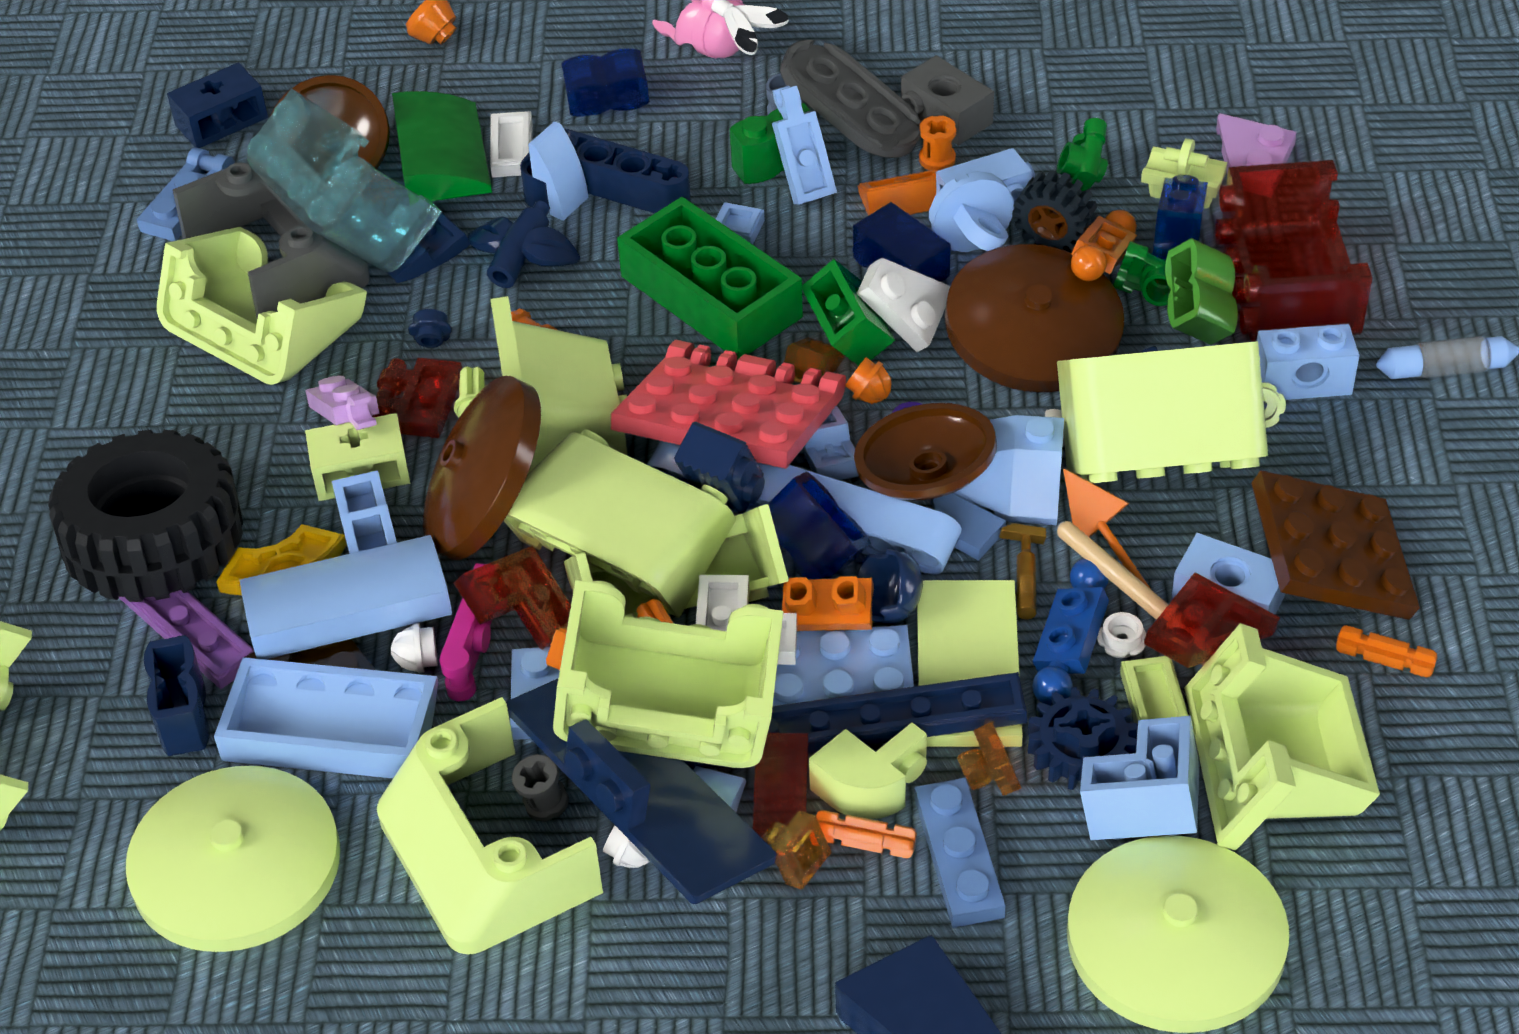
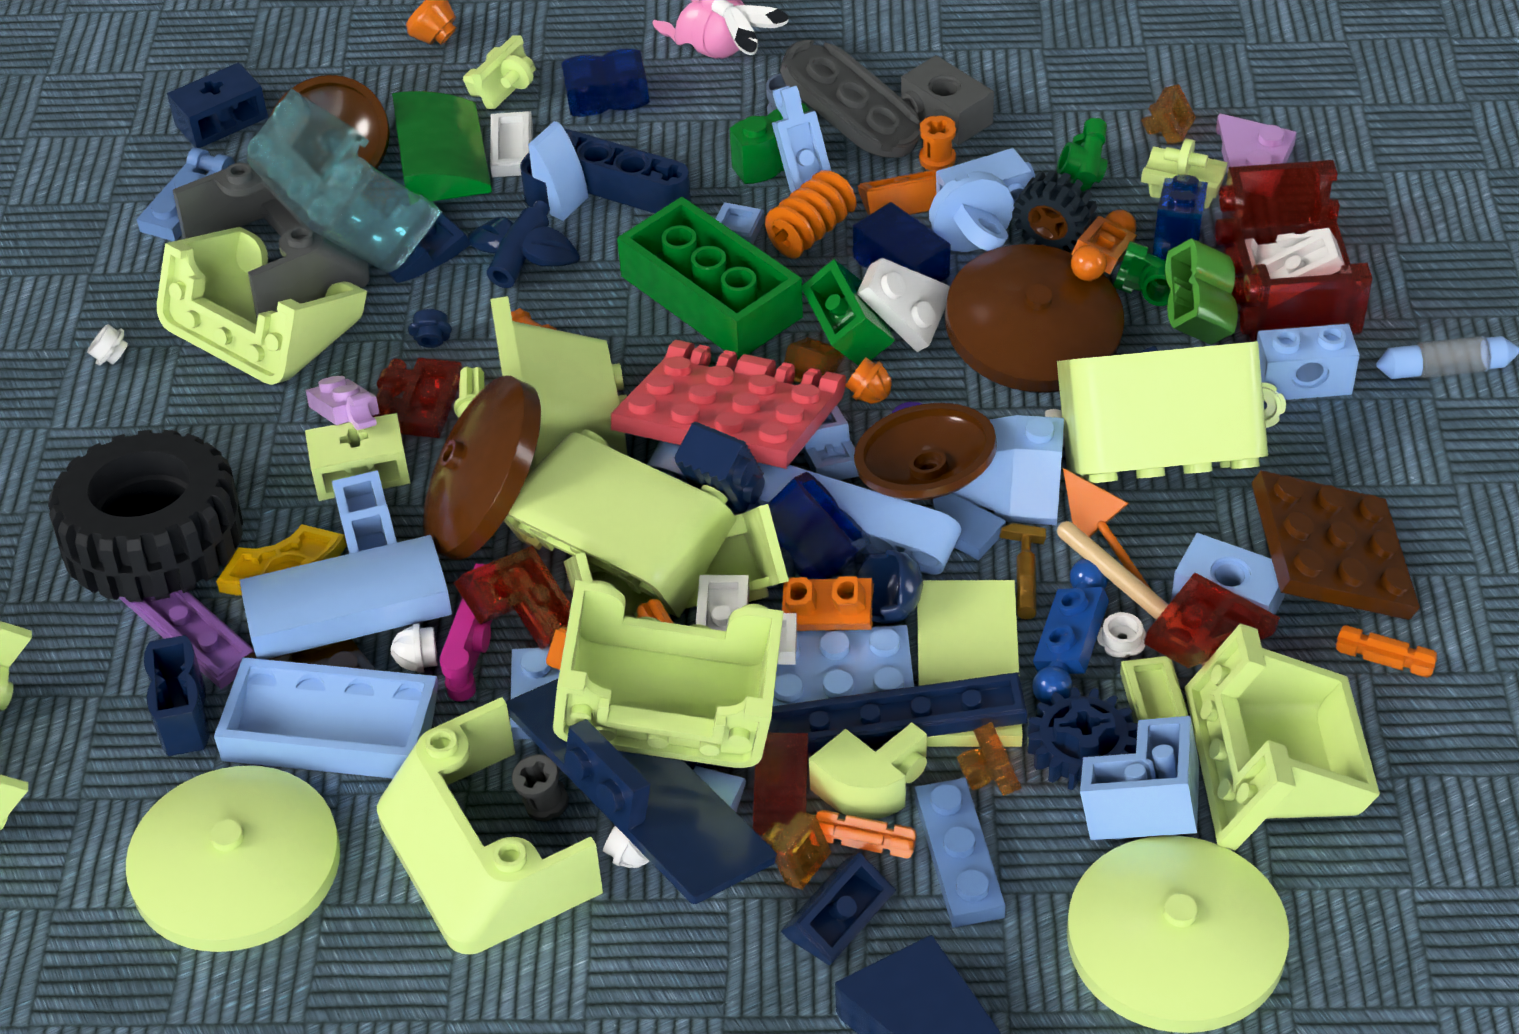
none -> white plate [87,324,128,366]
none -> yellowish green hips [463,35,536,109]
none -> orange piece [765,170,856,259]
none -> dark blue slope [781,852,896,965]
none -> clear orange tile [1141,84,1196,144]
none -> white wing [1240,228,1346,307]

